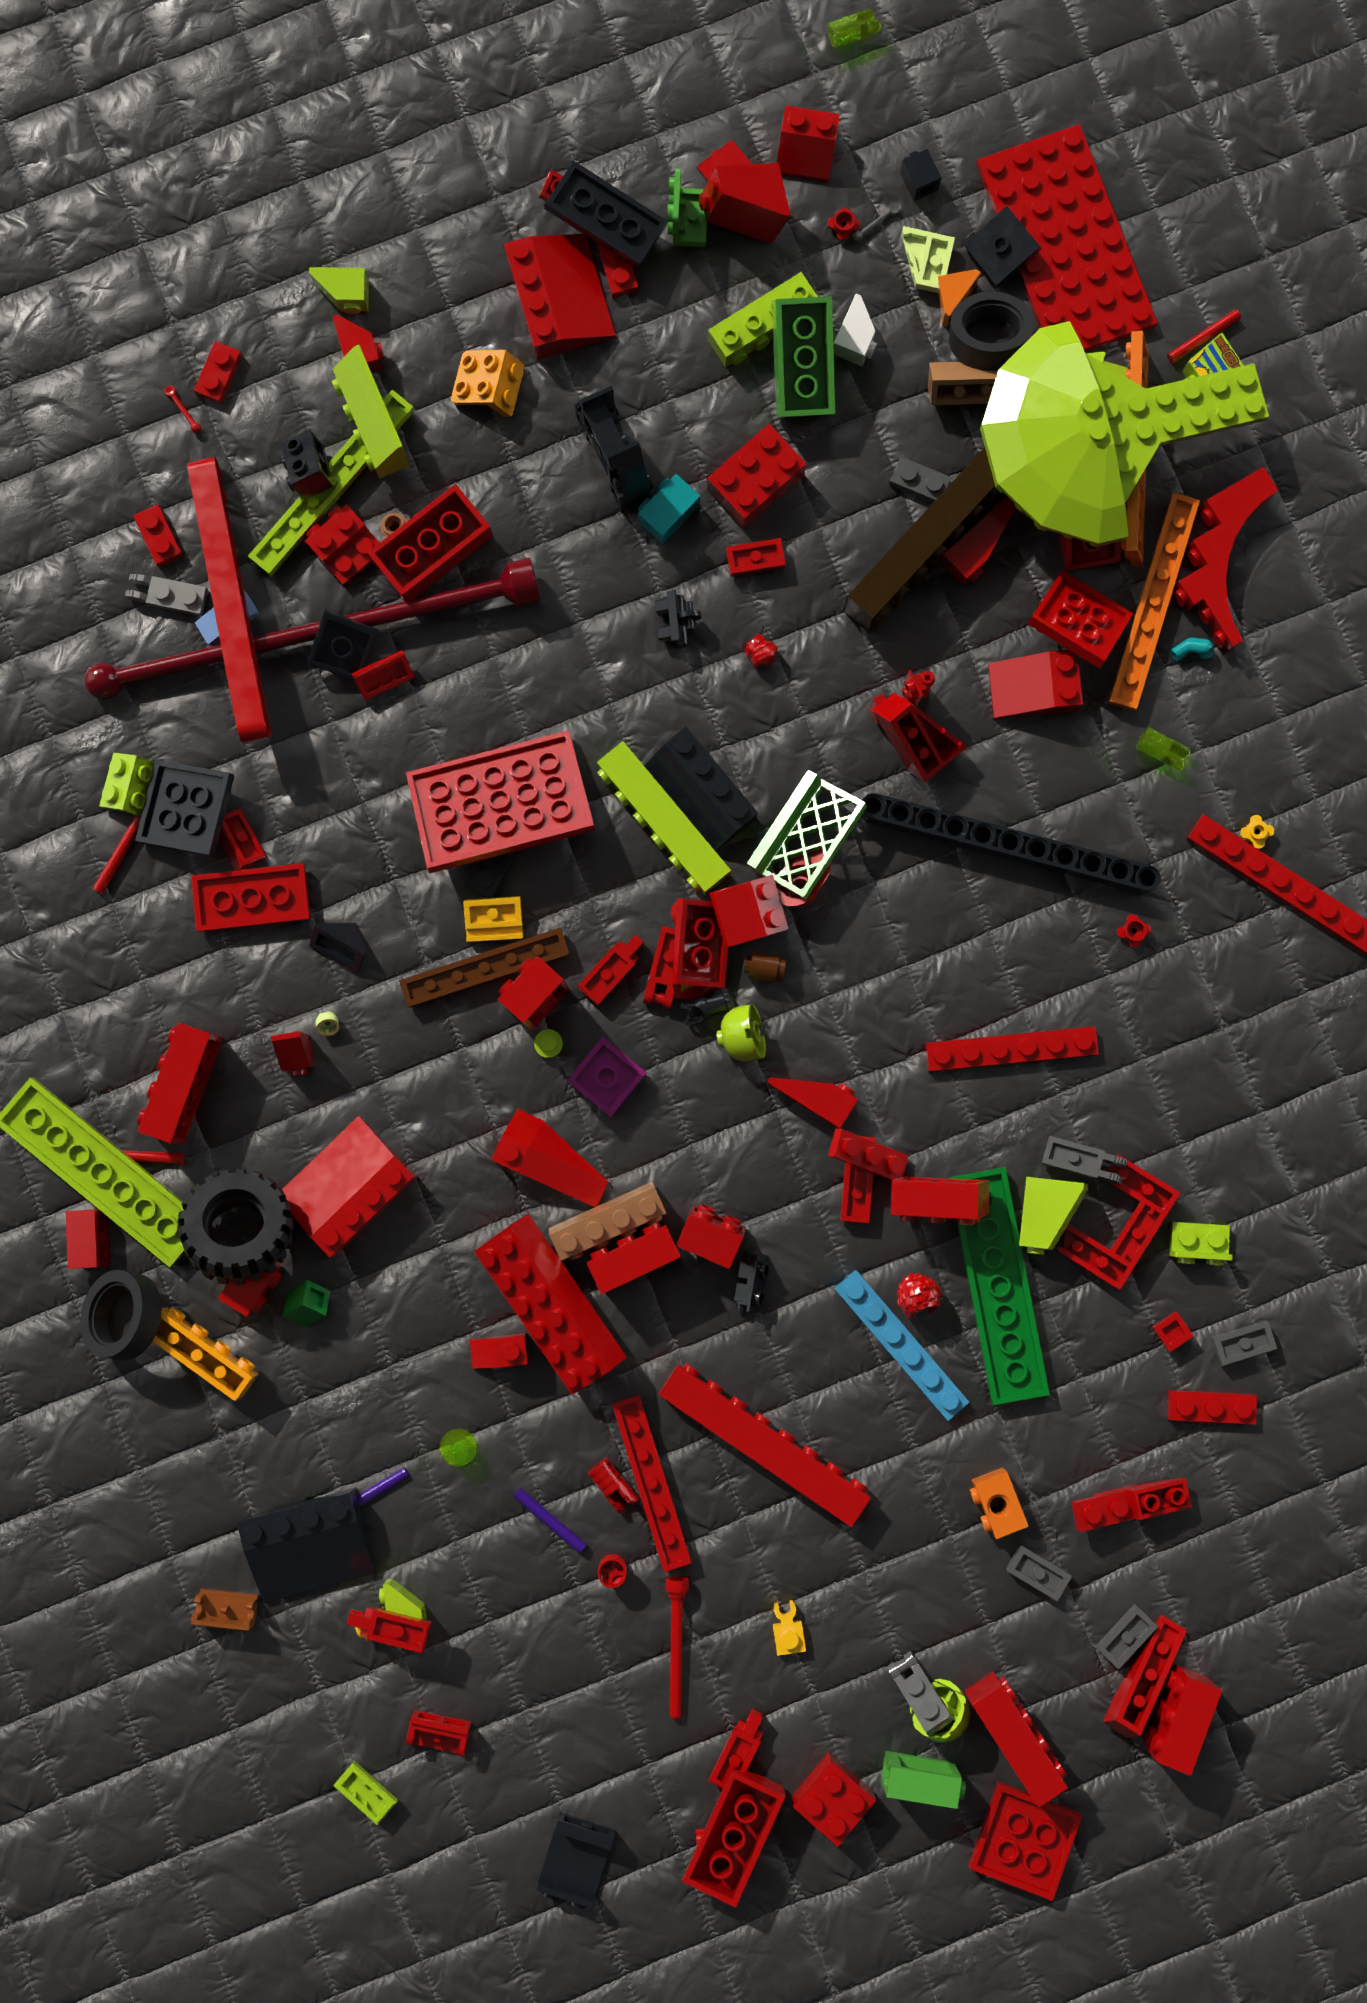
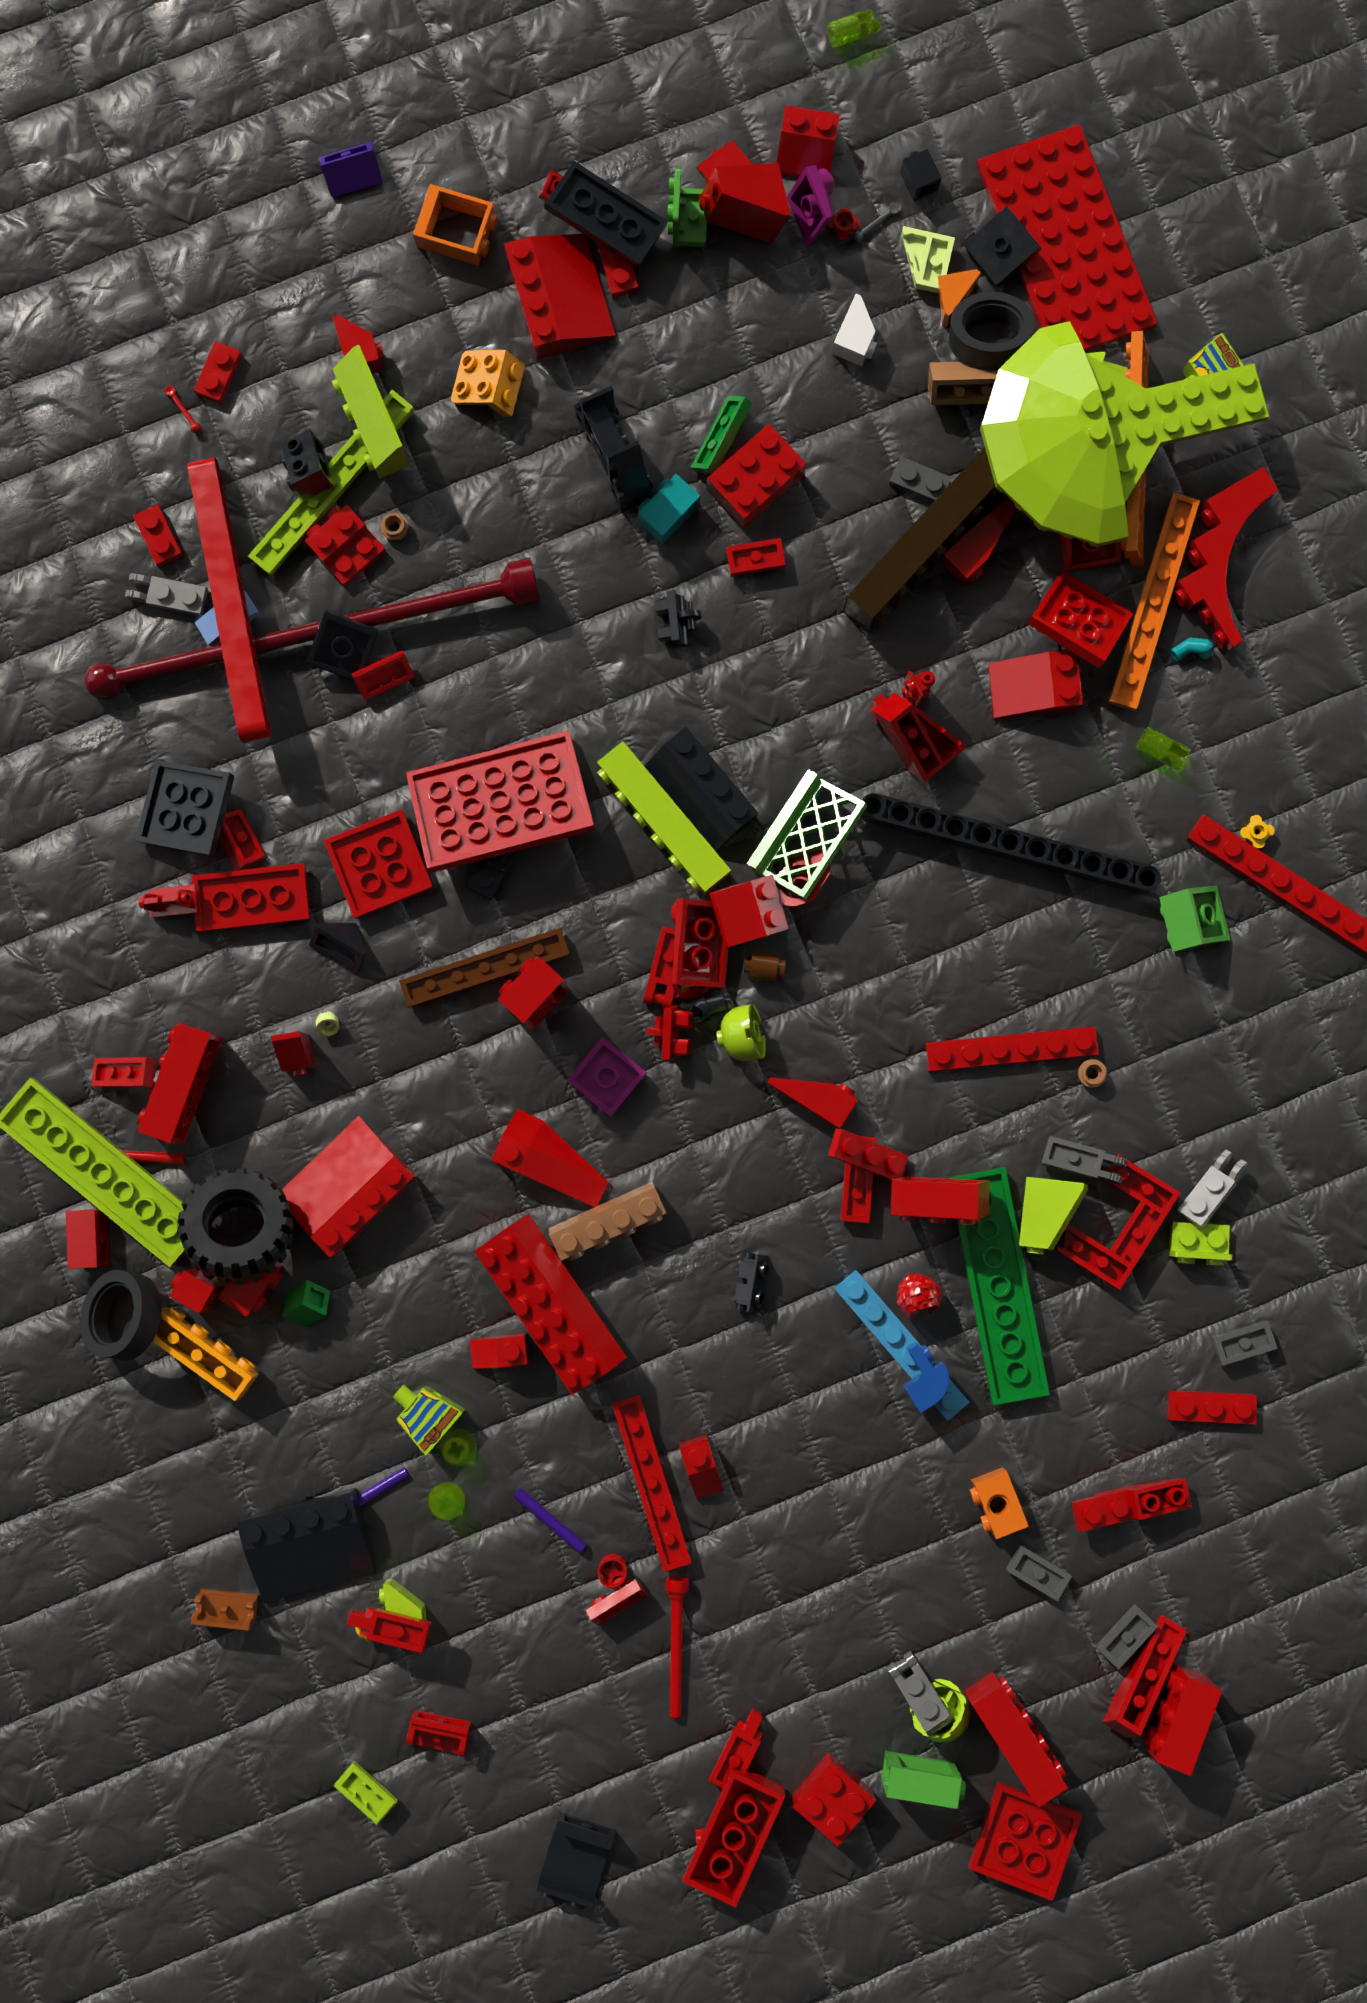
red bar [92,816,140,894] -> none
lime bracket [99,753,155,817] -> none
lime slope [309,267,369,314] -> none
red brick [367,484,493,602] -> none
yellow plate [463,896,524,942] -> none
lime plate [534,1029,563,1058] -> none
red hinge [577,934,644,1006] -> none
red brick [587,1222,681,1295] -> none
red hinge [587,1457,639,1514] -> none
red brick [658,1363,871,1527] -> none
red slope [676,1204,745,1269] -> none
lime brick [708,272,818,368] -> none
red arm [742,633,778,669] -> none
bright green brick [772,296,835,417] -> none
yellow plate [773,1600,806,1656] -> none
red plate [1117,914,1151,948] -> none
red plate [1152,1311,1194,1352] -> none
red bar [1167,309,1241,364] -> none
none -> red plate [91,1057,156,1088]
none -> red hinge [138,884,198,918]
none -> red brick [169,1269,226,1314]
none -> dark purple panel [318,142,383,197]
none -> red plate [323,809,434,919]
none -> torso [392,1384,465,1455]
none -> orange window [413,184,498,266]
none -> clear neon green piece [428,1482,465,1520]
none -> plate [586,1579,648,1626]
none -> red hips [646,1005,693,1060]
none -> red slope [679,1434,724,1499]
none -> green plate [690,396,752,475]
none -> magenta slope [787,165,834,246]
none -> blue brick [902,1342,949,1413]
none -> medium nougat plate [1078,1059,1107,1088]
none -> bright green slope [1159,885,1231,952]
none -> light grey hinge [1177,1149,1248,1229]

